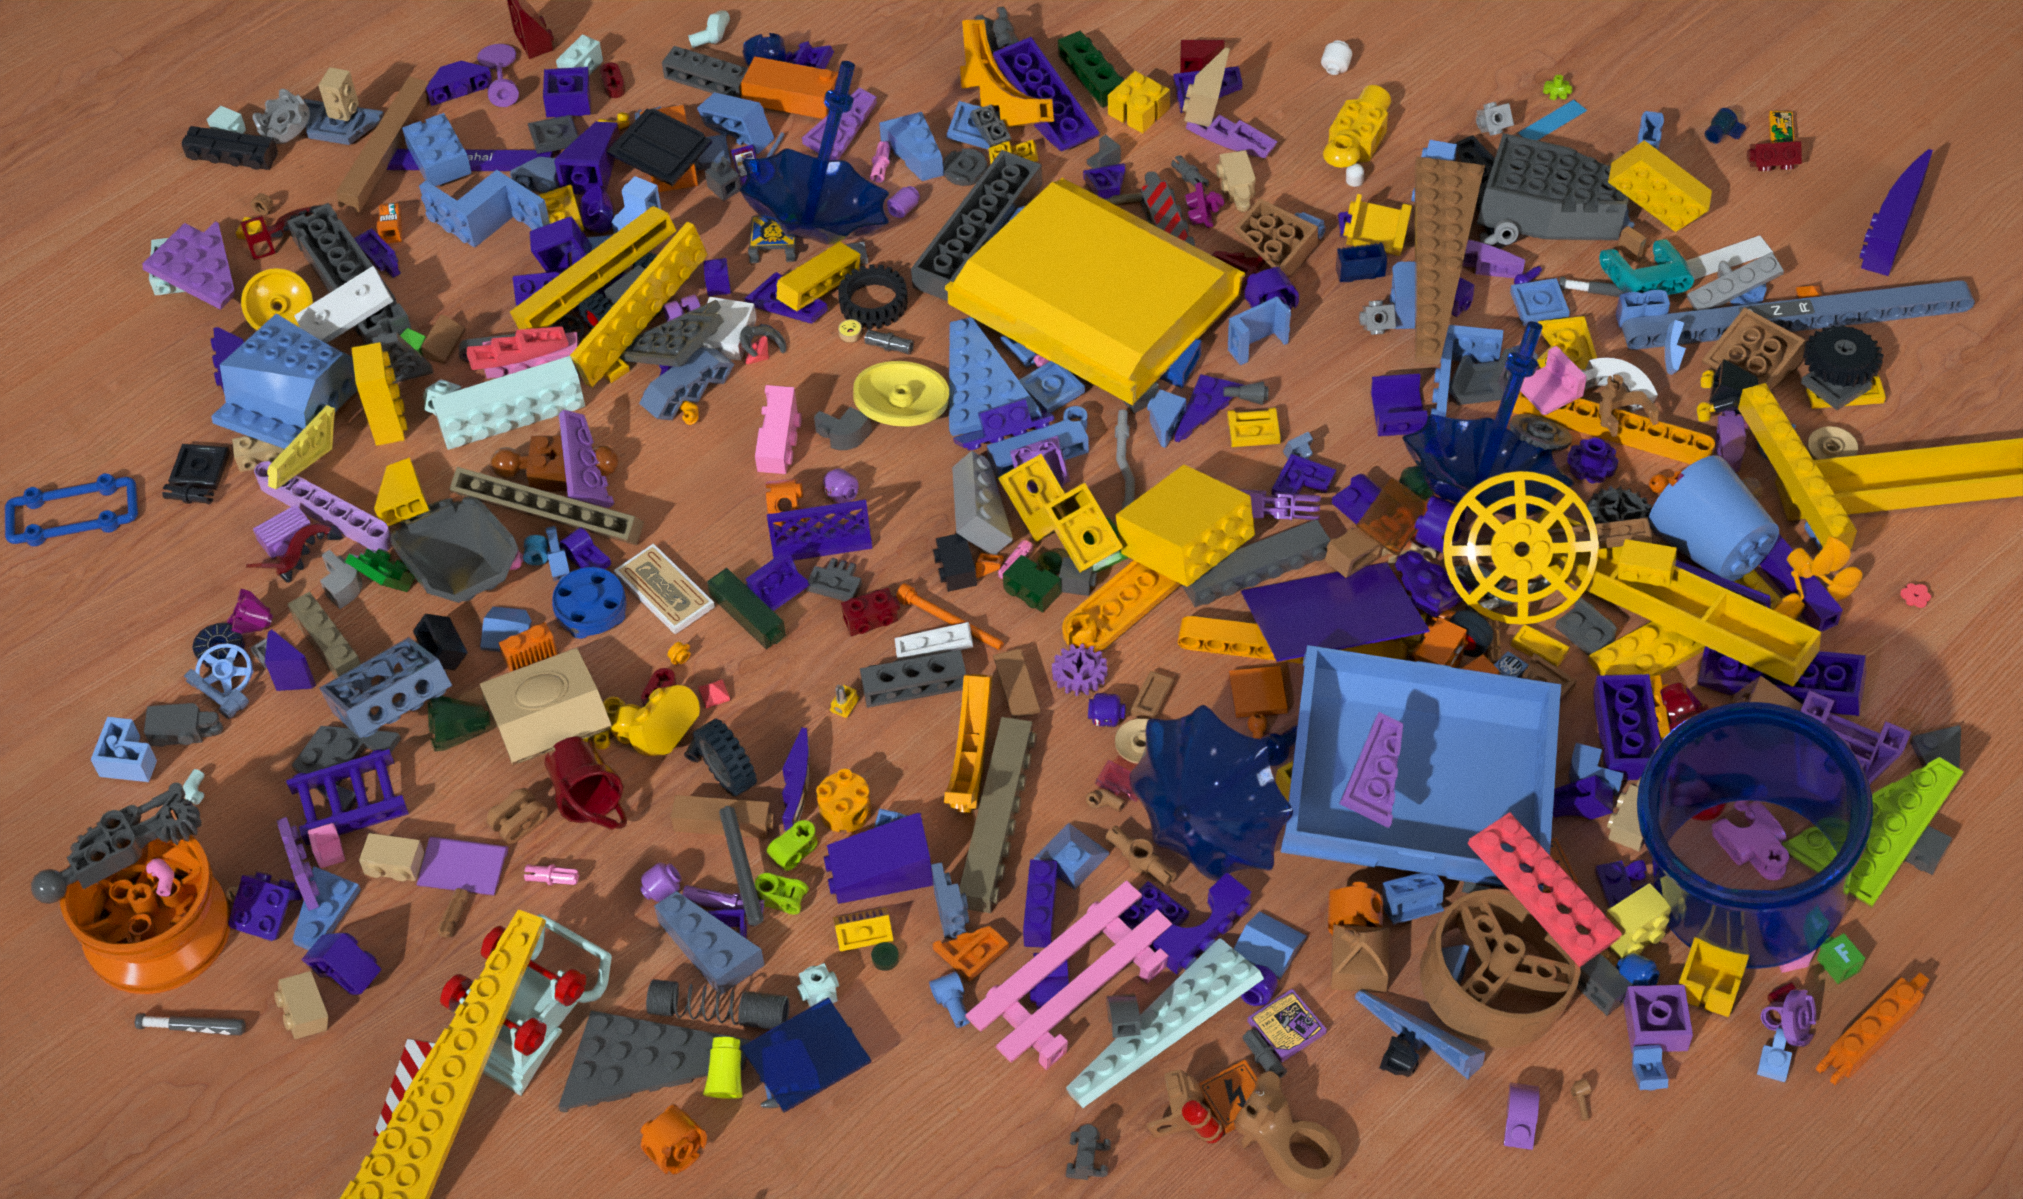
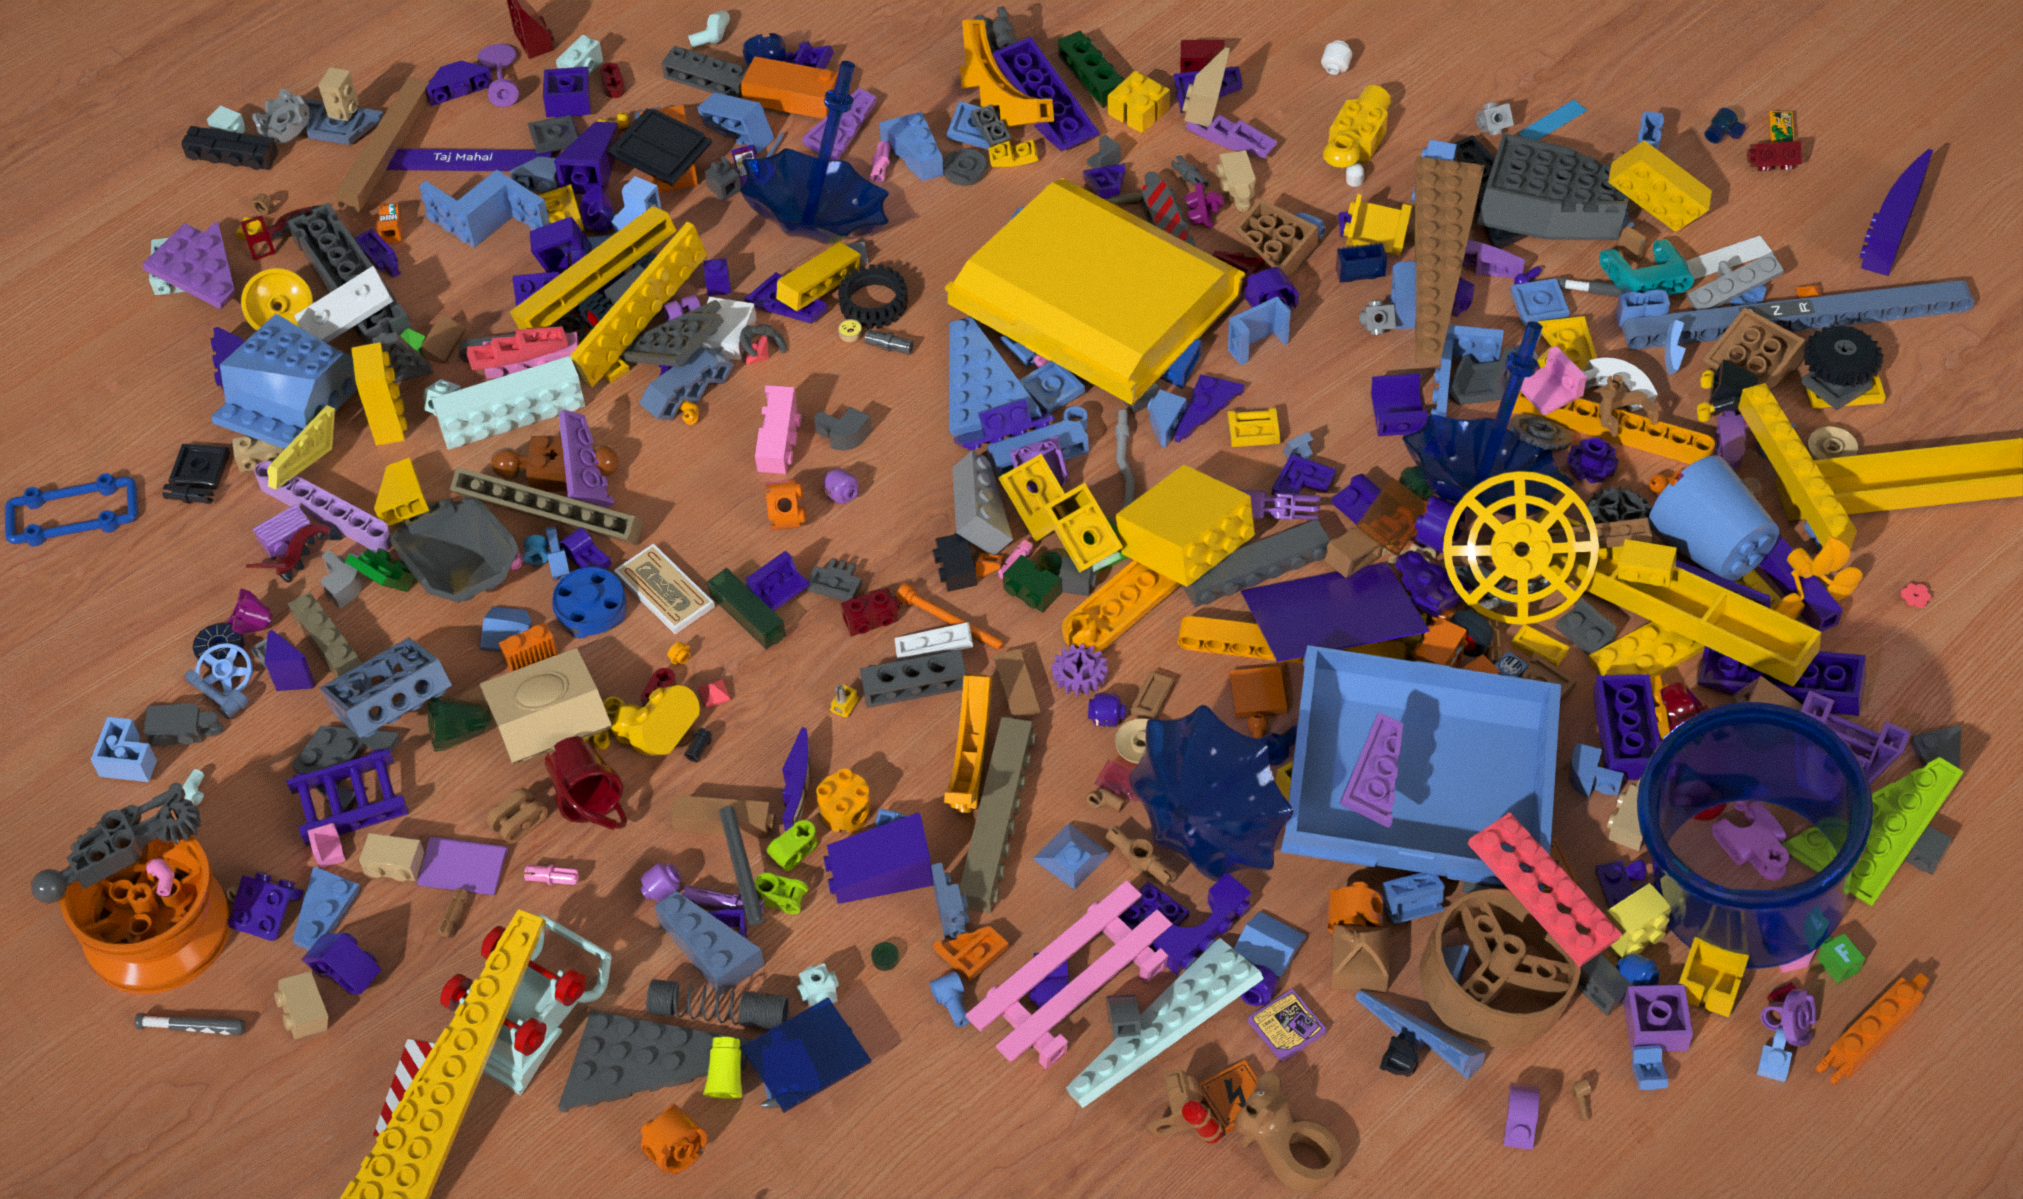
medium lavender wing [277,817,320,911] -> none
medium blue piece [402,113,471,186] -> none
black piece [413,614,468,670] -> none
sand blue piece [694,134,731,171] -> none
black wheel [694,718,757,797] -> none
flag [748,215,797,263] -> none
dark purple fence [767,499,872,561] -> none
yellow panel [833,907,893,951] -> none
light yellow dish [853,361,949,426] -> none
medium lavender brick [887,186,920,218] -> none
dark grey brick [911,150,1042,301] -> none
dark purple brick [1023,859,1058,948] -> none
dark grey piece [1066,1124,1111,1180] -> none
dark grey cone [1223,381,1268,405] -> none
dark grey axle [1242,1029,1287,1078] -> none
light grey plate [1479,219,1518,246] -> none
lime plant [1543,75,1572,100] -> none
dark purple arch [1553,775,1613,820] -> none

